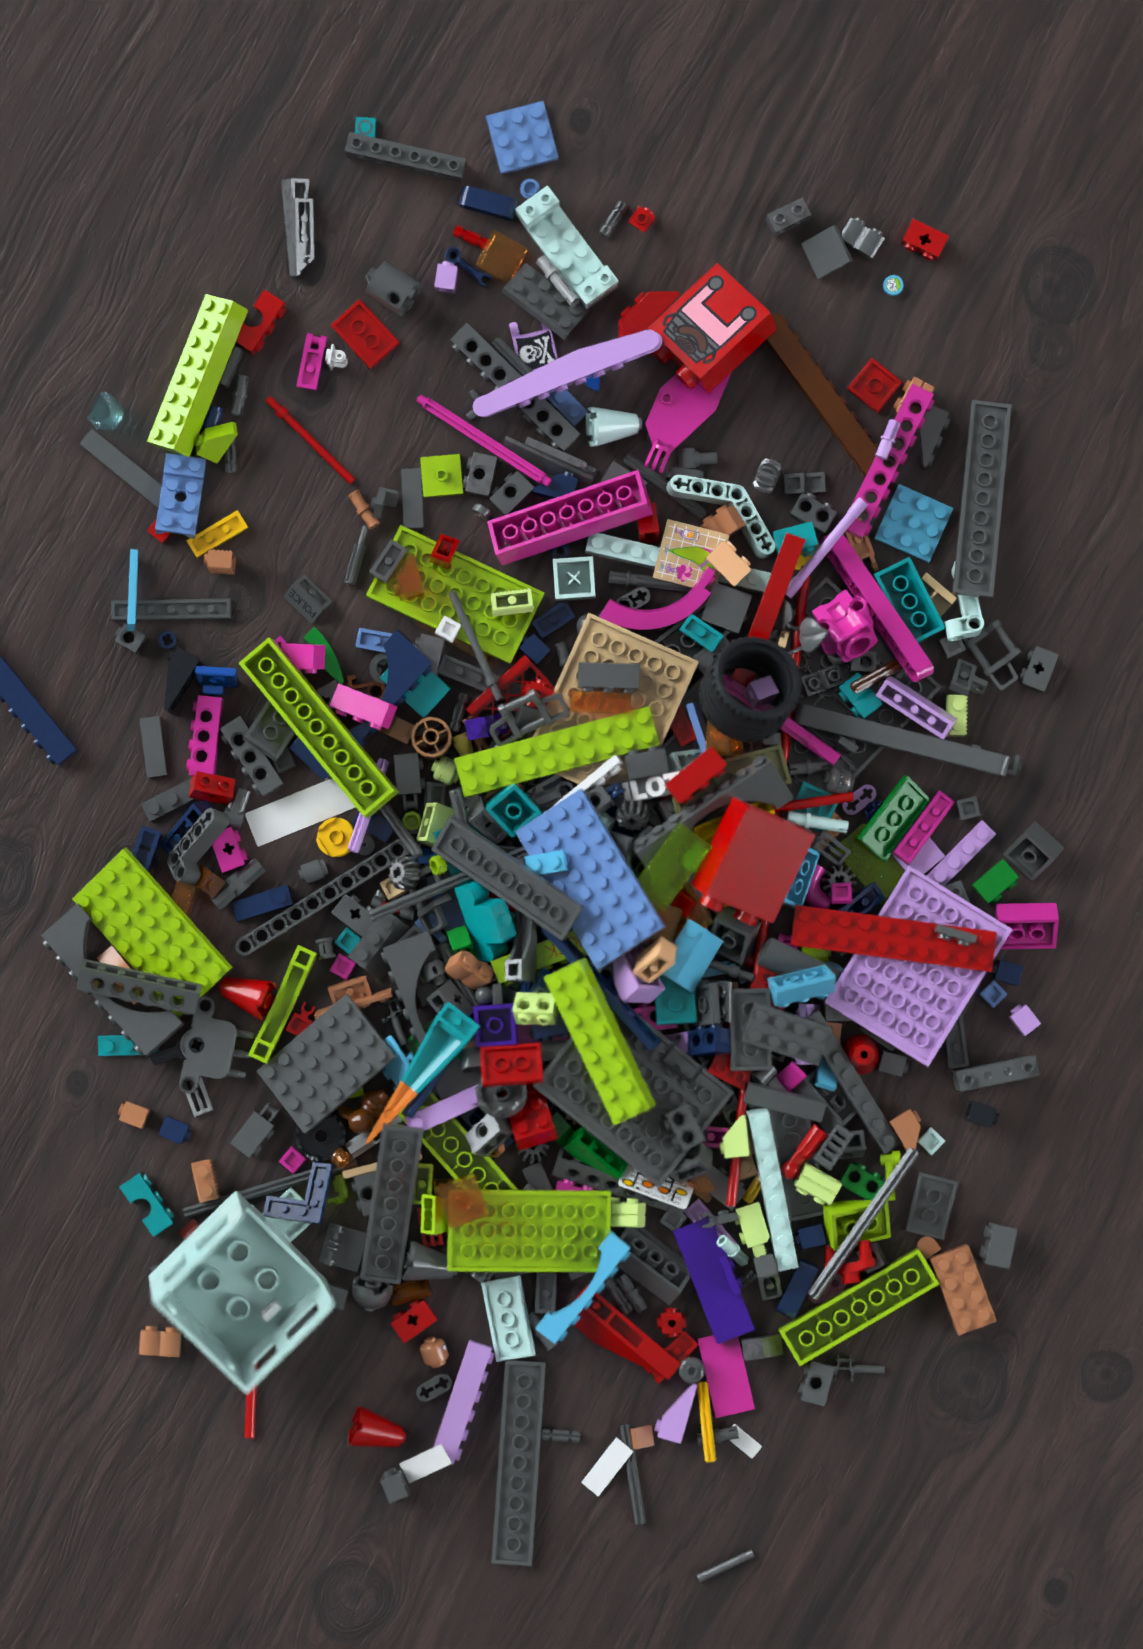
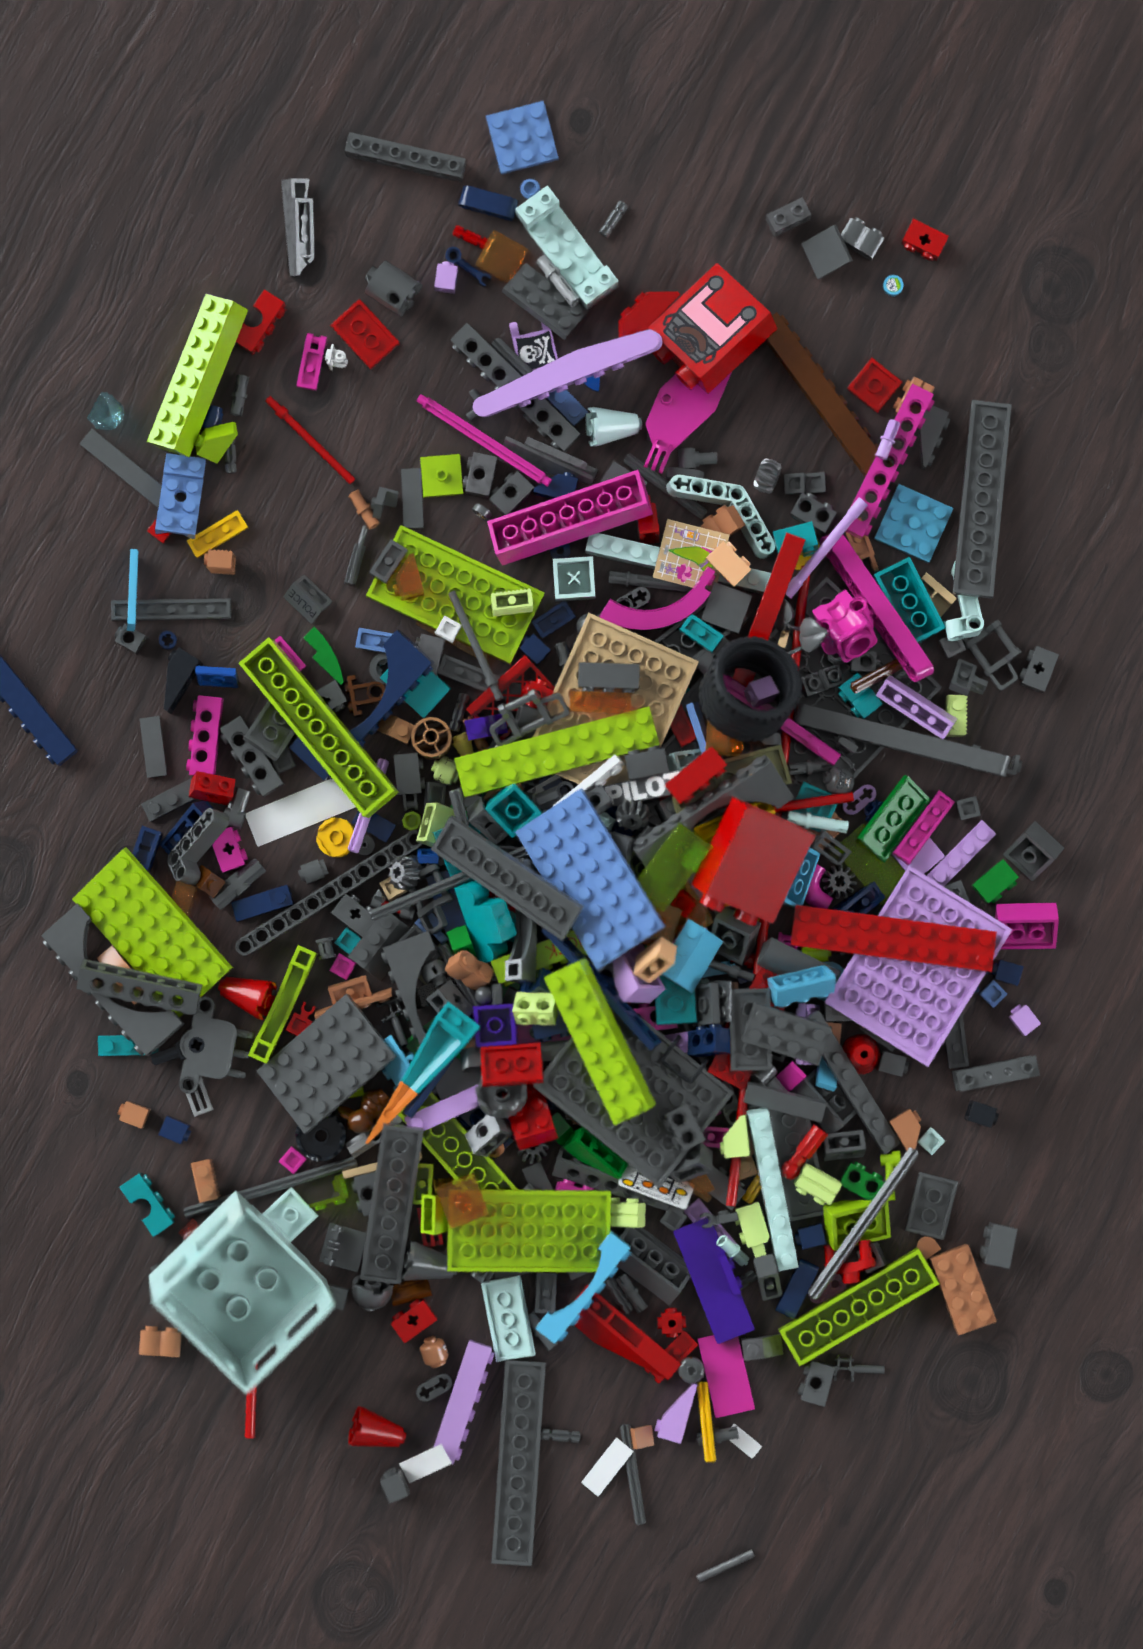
blue tile [203,685,225,696] -> none
dark grey tile [220,347,243,389] -> none
dark grey brick [230,1101,280,1158] -> none
white tile [261,1299,282,1322] -> none
plate [263,1162,334,1225] -> none
dark pink slope [281,643,326,673] -> none
brick [330,683,397,730] -> none
clear orange bush [331,1148,351,1169] -> none
teal tile [355,117,376,138] -> none
dark grey axle [379,802,423,859] -> none
lime tile [429,855,447,876] -> none
red slope [430,534,460,569] -> none
medium azure plate [525,850,568,875] -> none
dark blue bush [606,782,626,801] -> none
red bracket [629,205,656,233] -> none
dark grey slope [813,1124,854,1171] -> none
dark pink tile [831,882,852,904] -> none
dark grey plate [934,924,977,947] -> none

